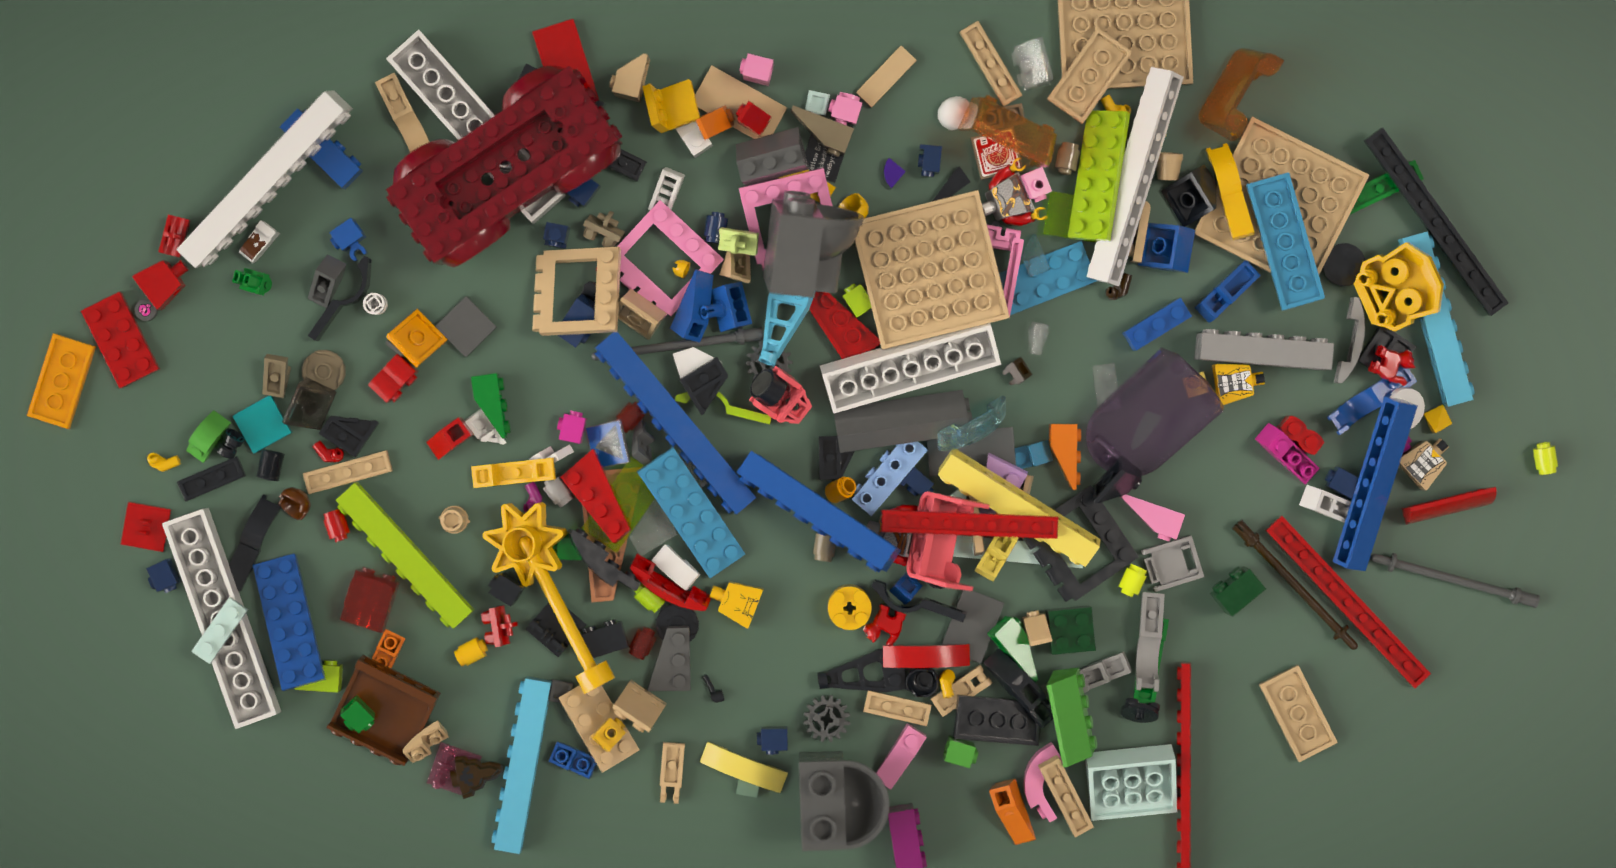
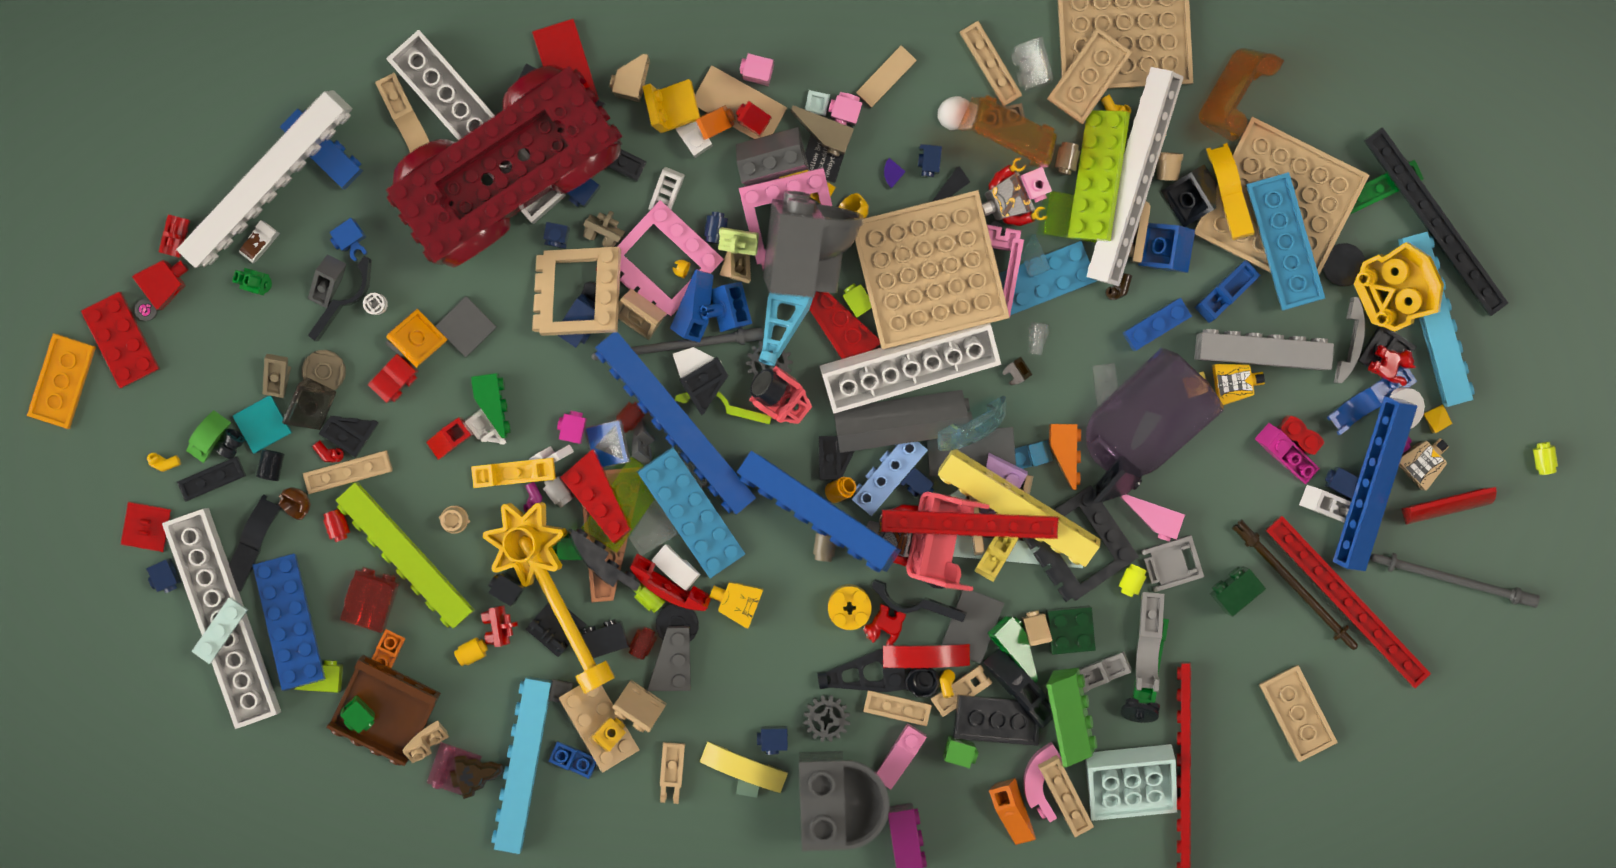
black hand [703,675,725,703] -> none
blue slope [890,571,923,605] -> none
tile [970,127,1023,180] -> none

